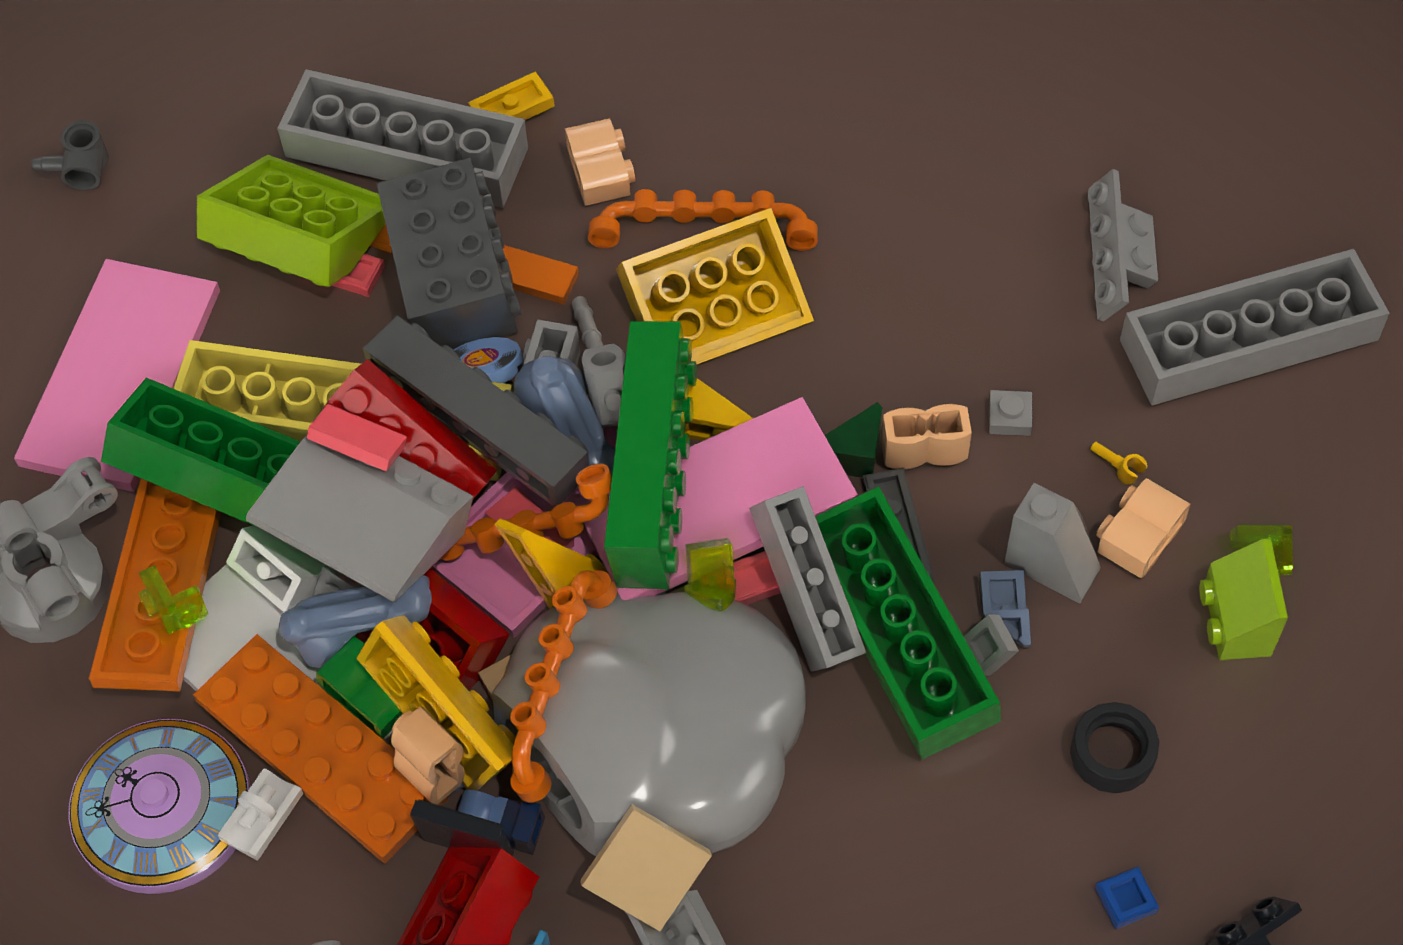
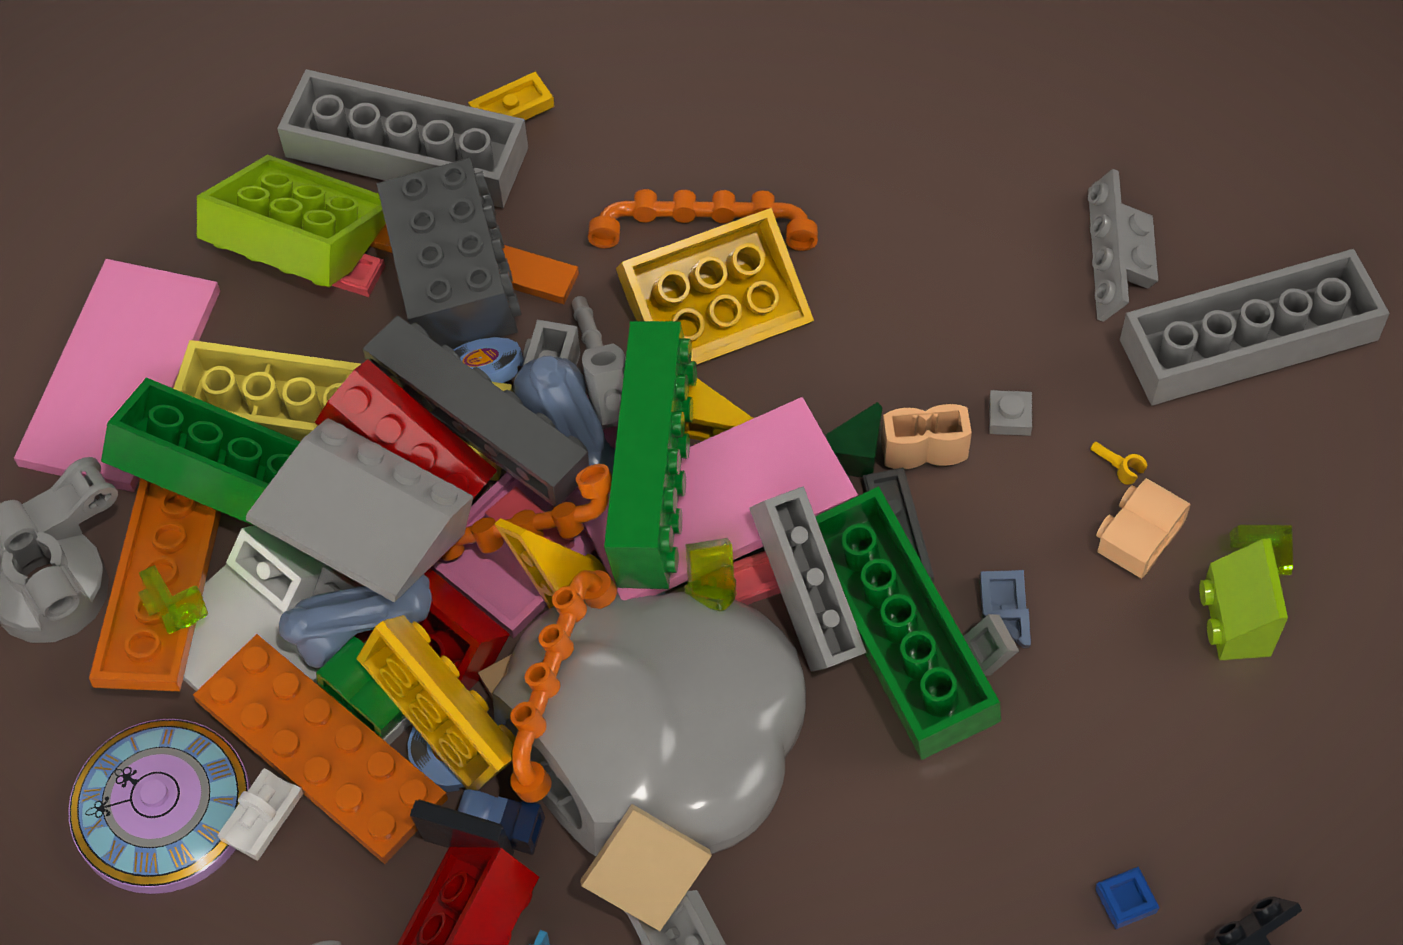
dark grey piece [31,120,109,190] -> none
coral tile [307,404,407,472] -> none
light nougat brick [391,707,465,805] -> none
light nougat brick [565,118,635,206] -> none
light grey slope [1004,483,1101,604] -> none
black tyre [1070,702,1160,793] -> none

